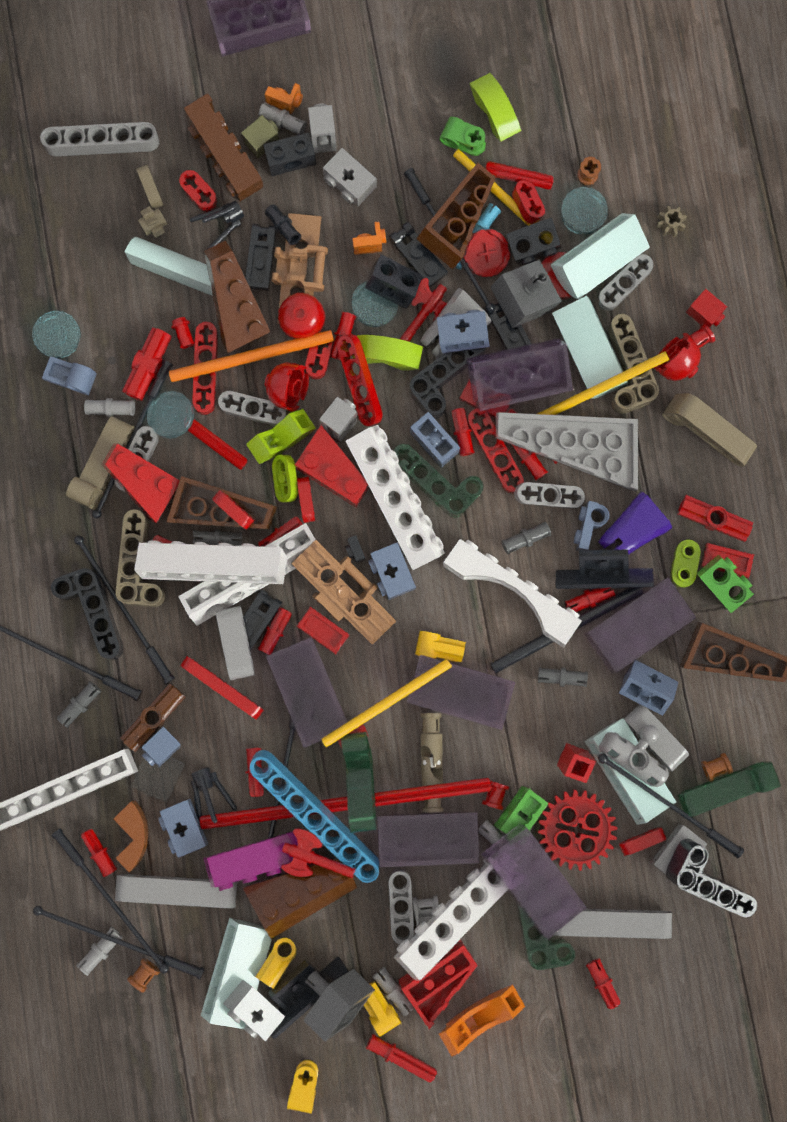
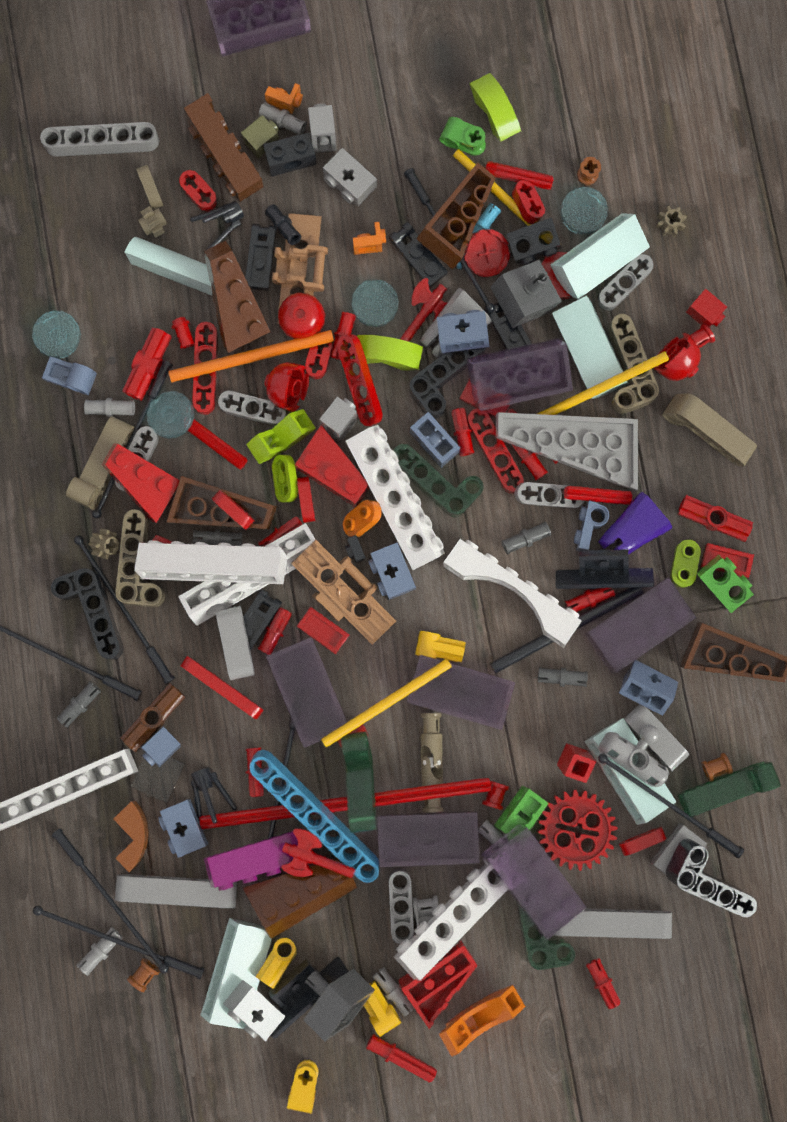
red axle [81,829,117,877] -> none
black brick [364,254,423,309] -> none
none -> dark tan gear [88,528,120,560]
none -> orange plate [343,500,382,537]
none -> red axle [564,486,633,505]

